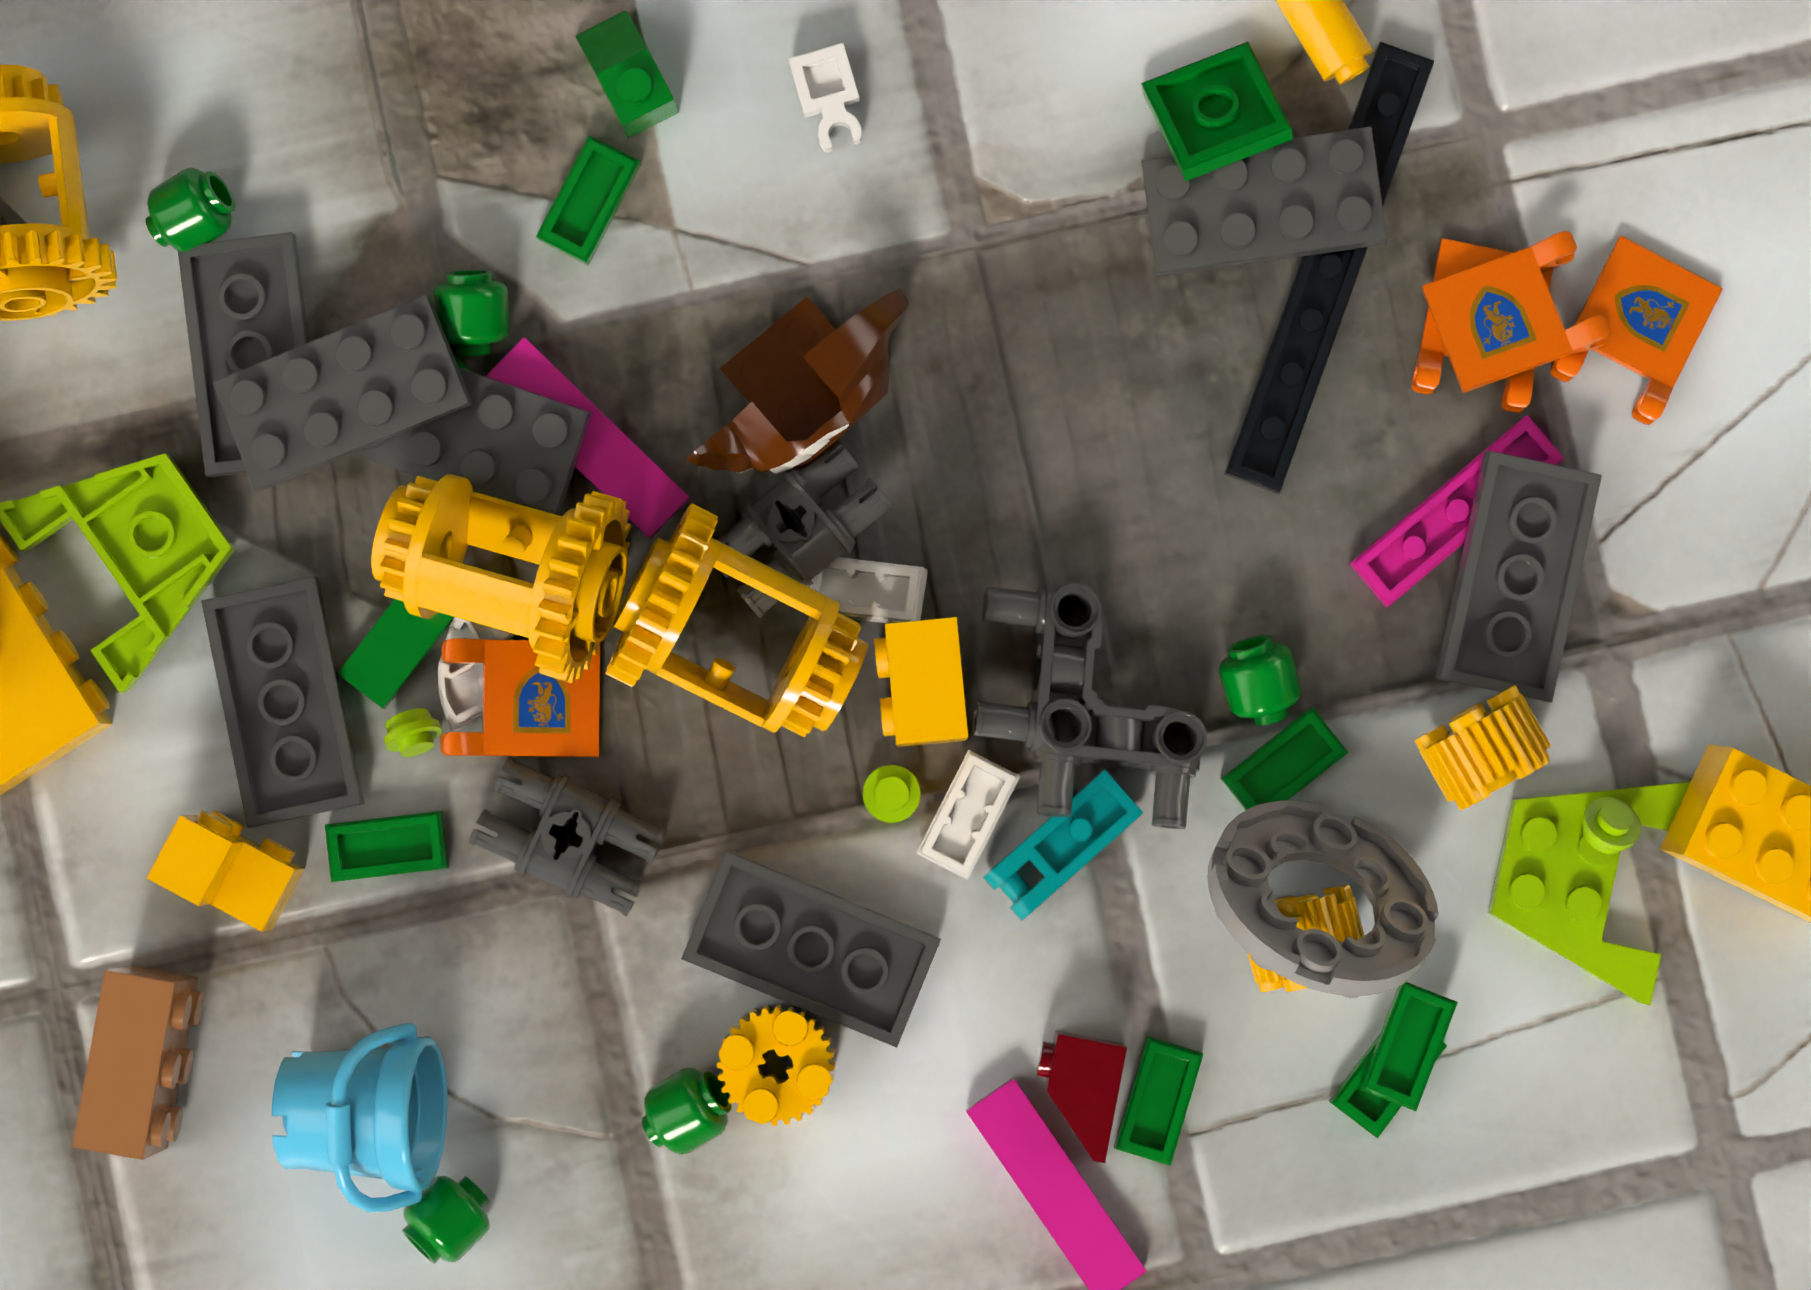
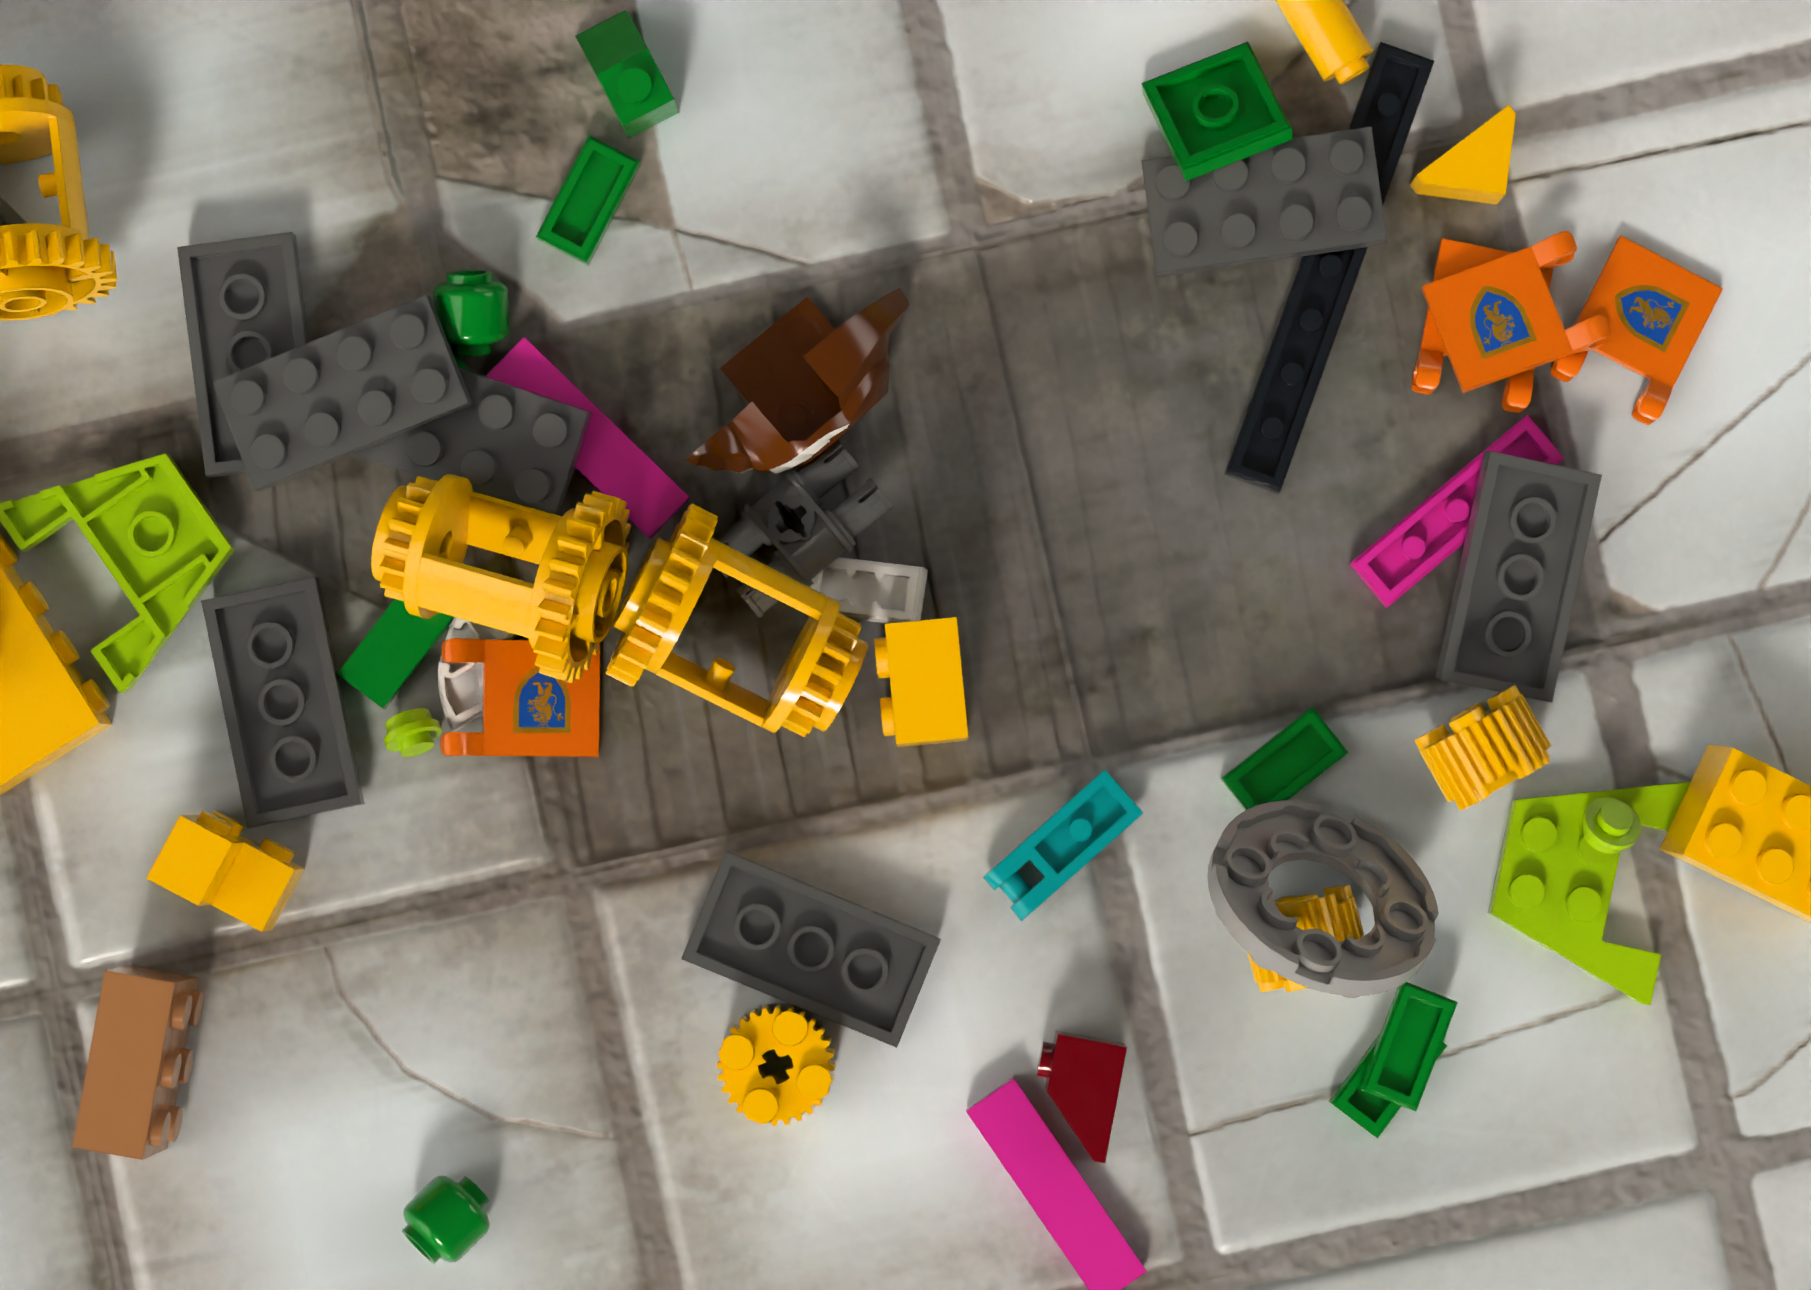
green head [146,167,235,252] -> none
medium azure piece [272,1023,447,1212] -> none
green tile [325,811,449,882] -> none
dark grey pin [469,757,667,917] -> none
green head [642,1068,732,1155] -> none
white plate [788,43,862,153] -> none
lime plate [863,765,921,823] -> none
white plate [916,750,1020,880] -> none
dark grey pin [972,583,1207,829] -> none
green tile [1114,1036,1204,1166] -> none
green head [1219,635,1301,726] -> none
none -> yellow slope [1410,105,1516,205]

